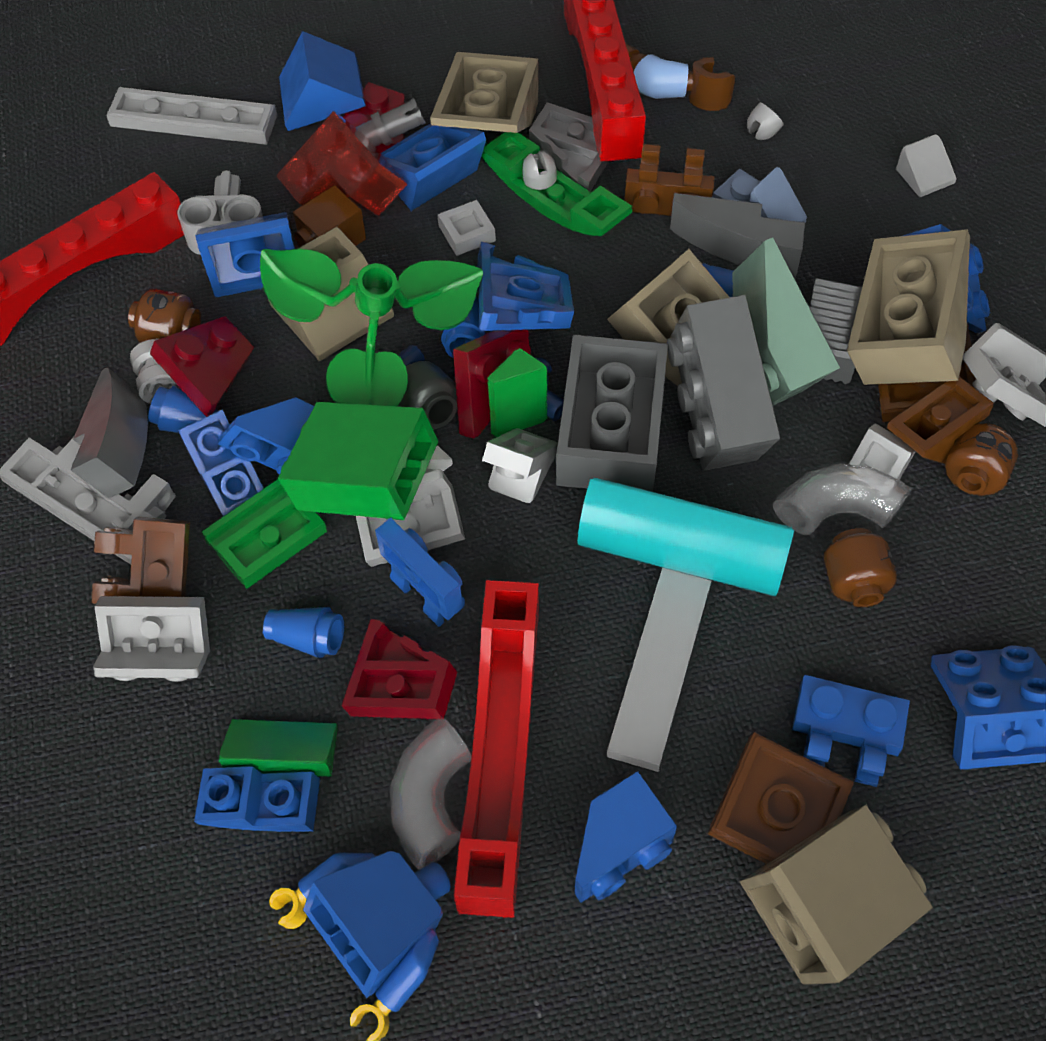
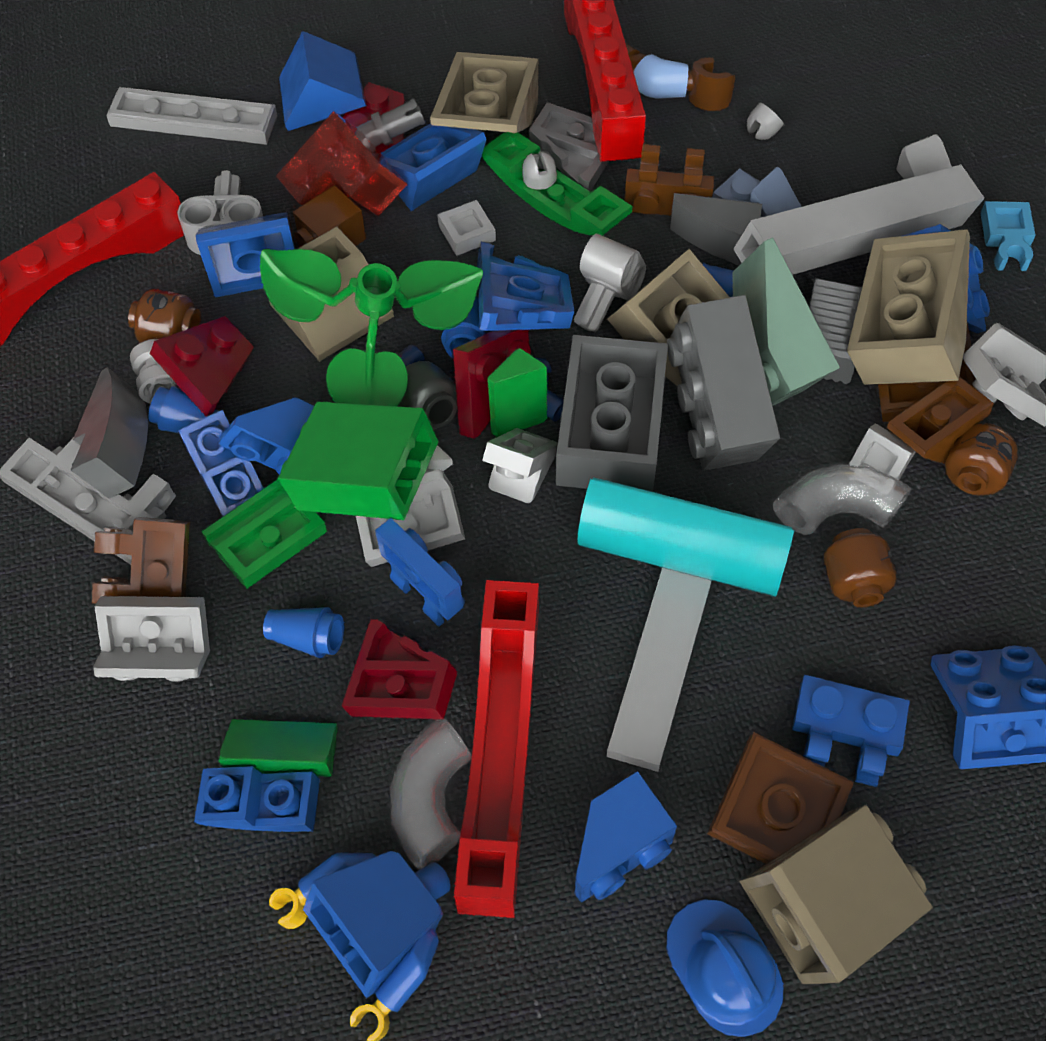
none -> light grey beam [574,233,646,332]
none -> blue piece [666,899,783,1037]
none -> light grey brick [734,165,985,275]
none -> dark azure plate [980,201,1035,271]

